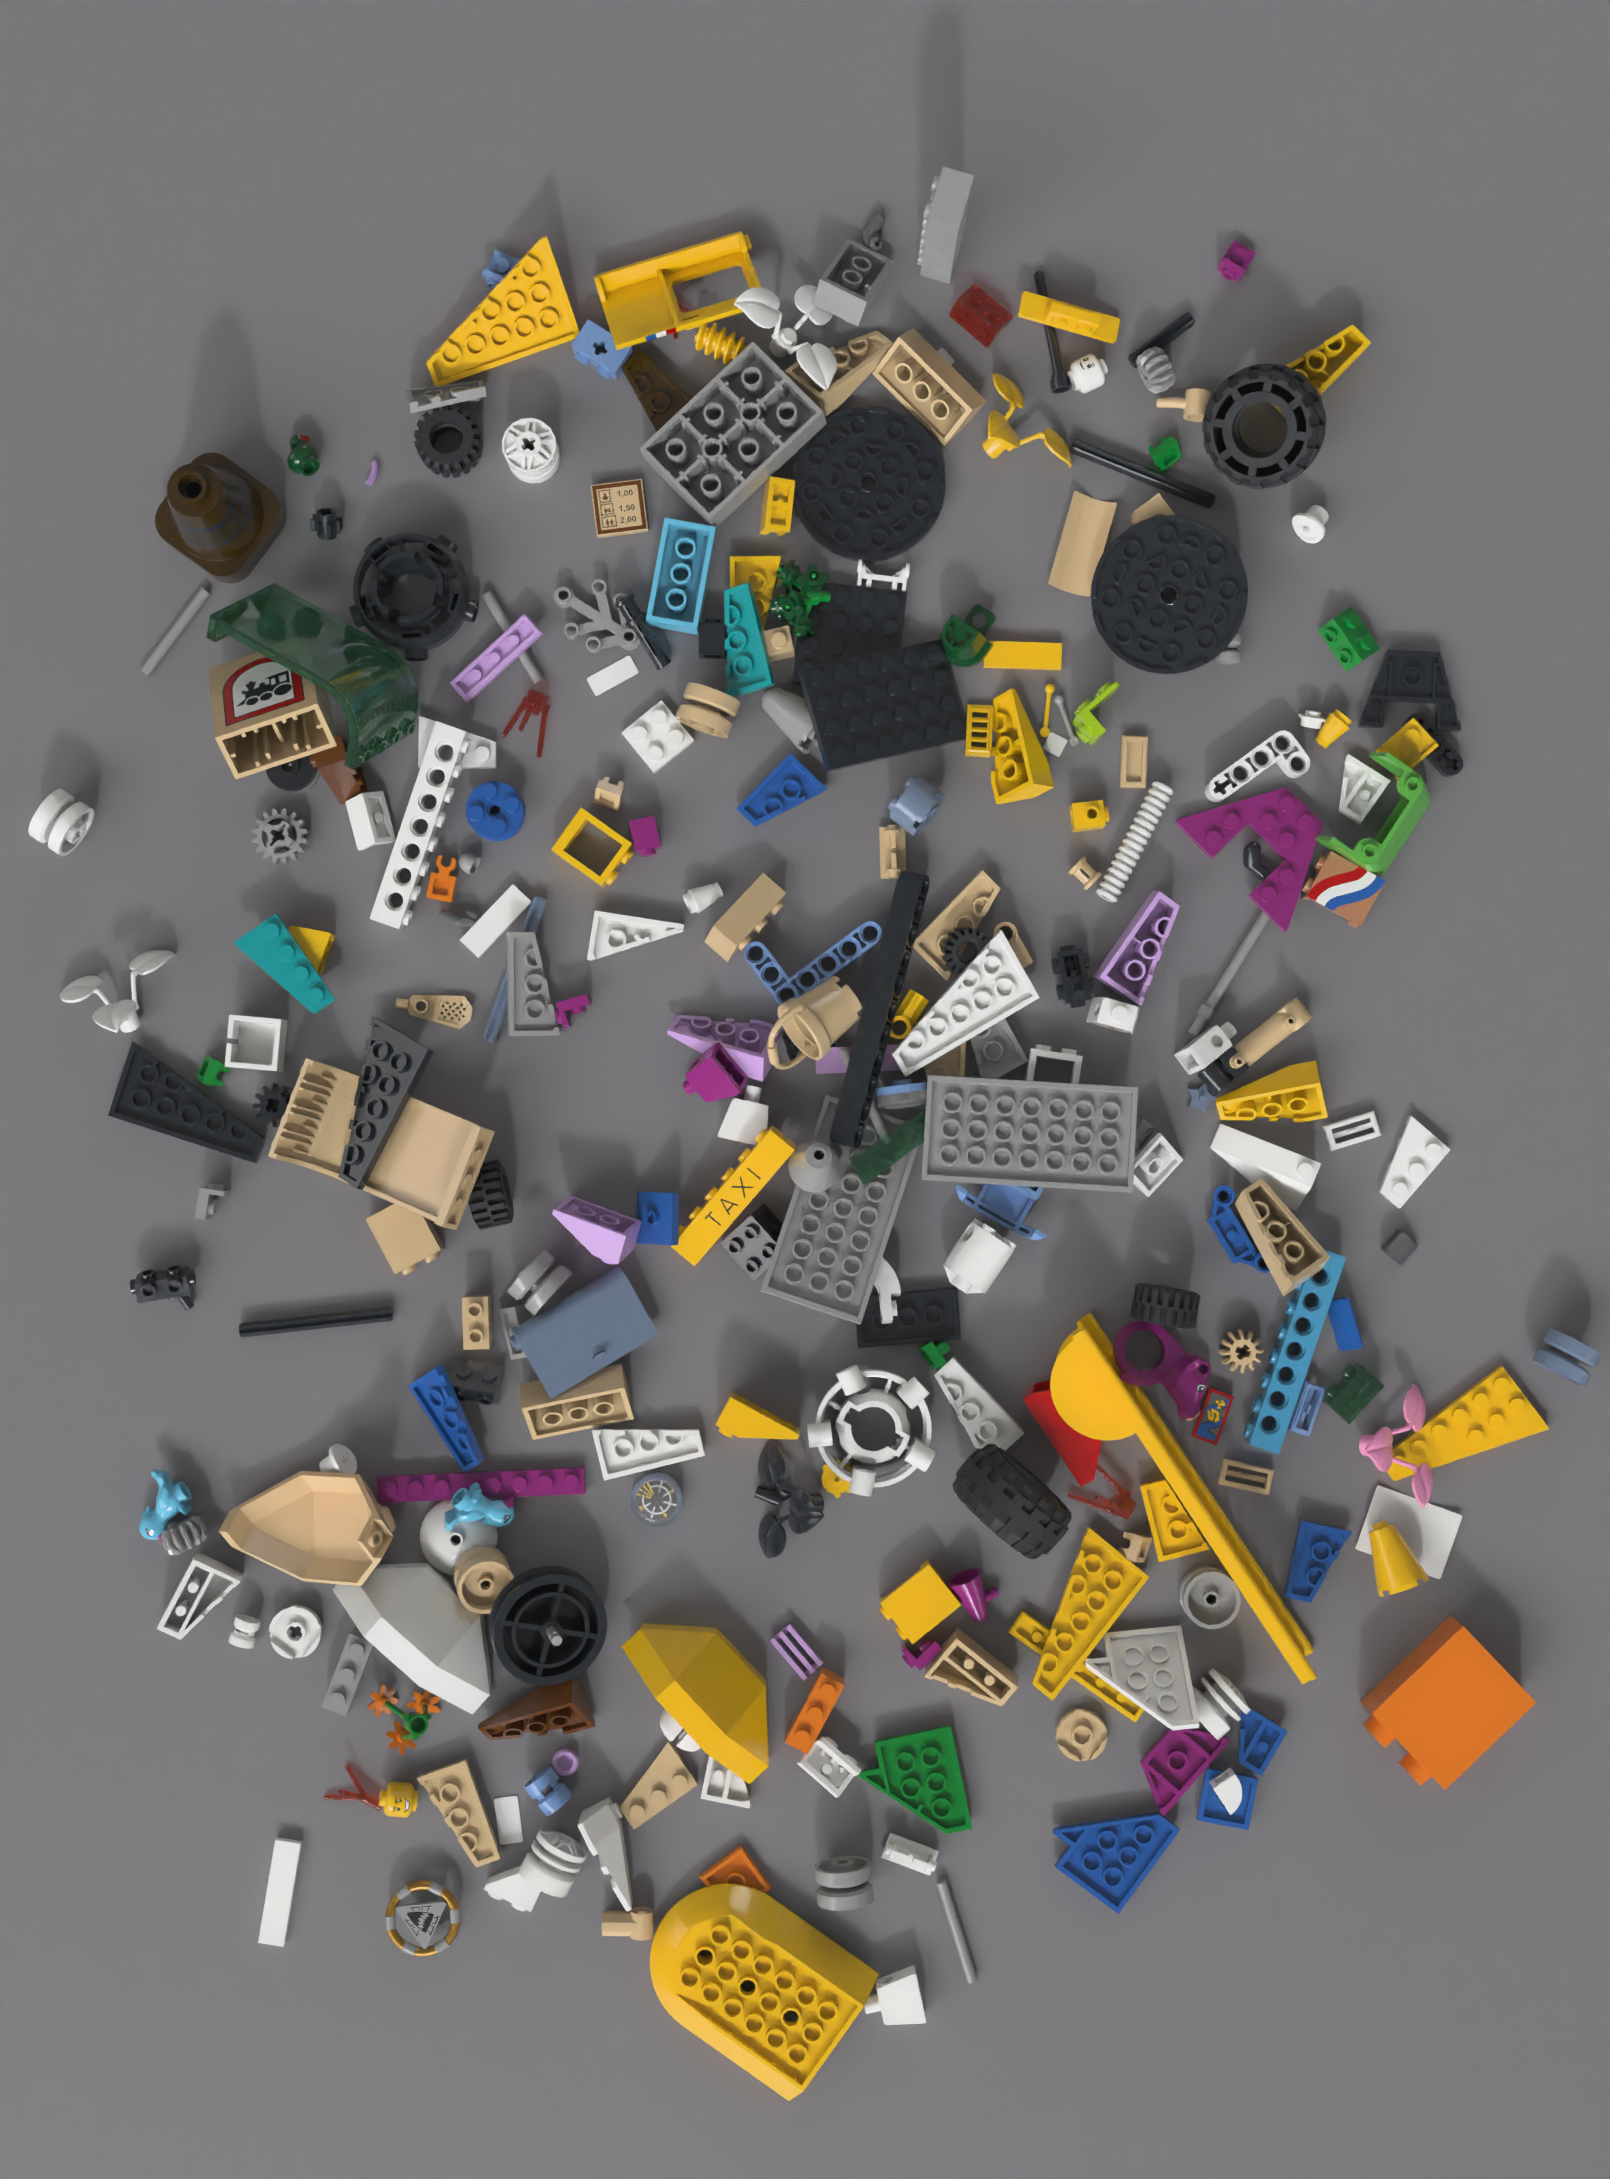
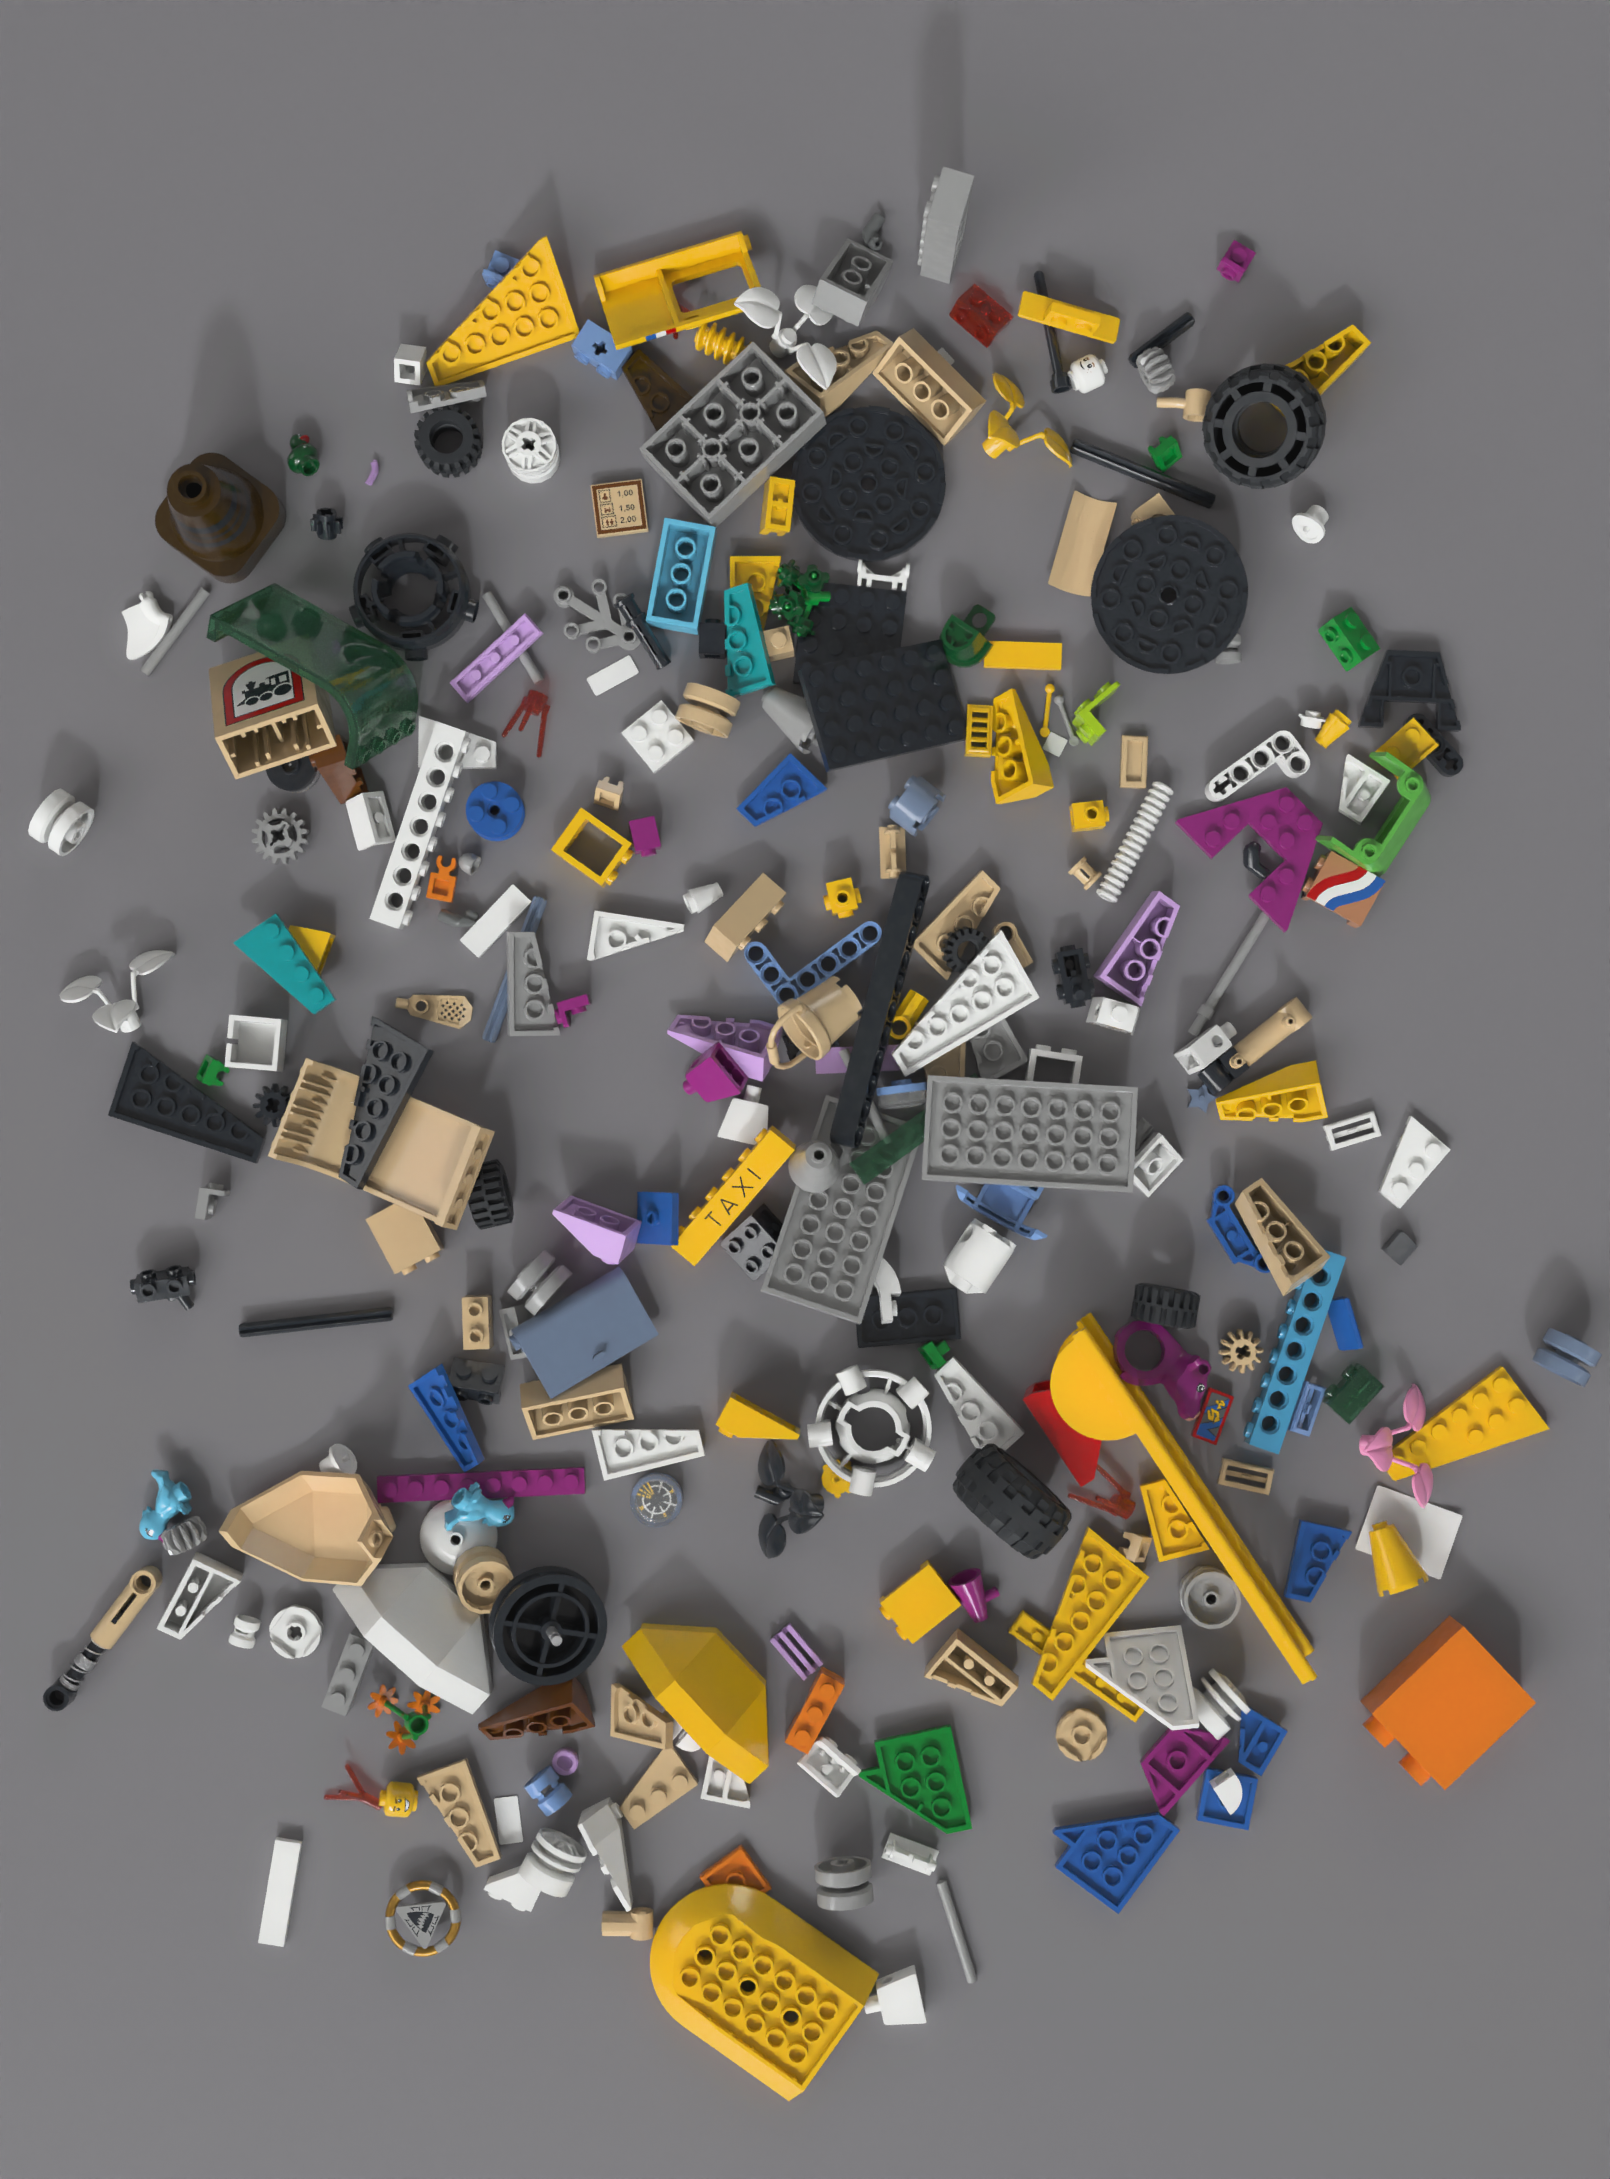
magenta bracket [901,1636,943,1670] -> none
white wedge [1210,1124,1321,1211] -> none
none -> piece [43,1566,163,1711]
none -> white arm [122,591,173,660]
none -> white brick [394,344,427,385]
none -> tan wing [610,1683,673,1750]
none -> yellow brick [823,877,862,919]

